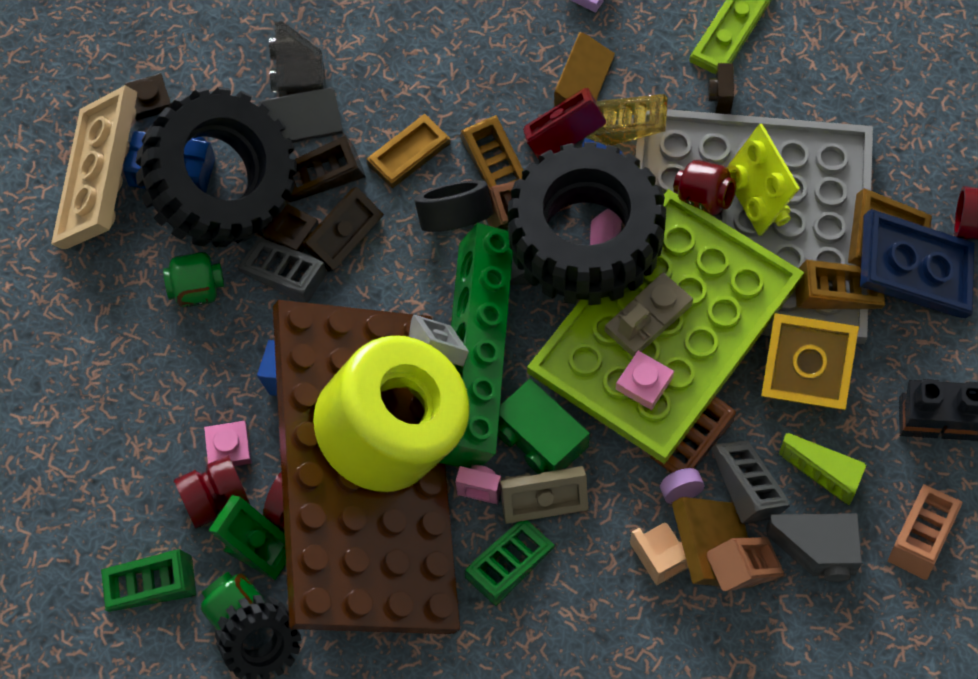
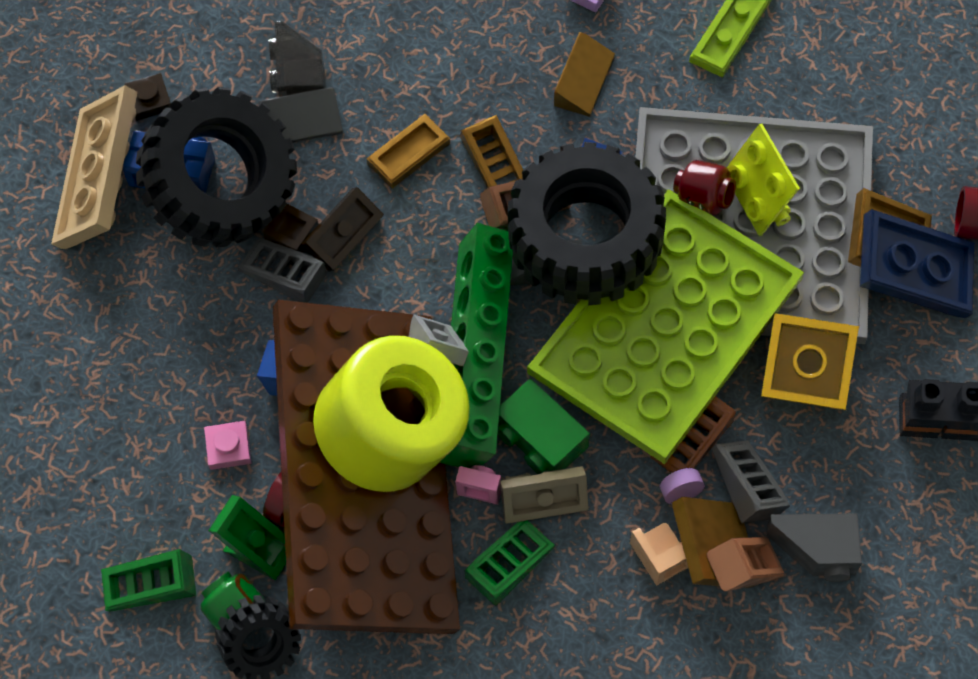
green head [163,252,224,308] -> none
dark red wheel [174,455,250,529] -> none
dark brown slope [287,135,366,203] -> none
black tyre [415,180,494,232] -> none
dark red slope [523,88,606,160] -> none
clear yellow slope [586,94,668,146] -> none
bright pink slope [590,209,622,245] -> none
dark tan hinge [605,272,693,357] -> none
bright pink plate [615,350,674,410] -> none
dark brown plate [708,63,734,114] -> none
lime slope [779,433,866,505] -> none
pearl gold slope [795,260,885,309] -> none
nougat slope [888,484,963,580] -> none

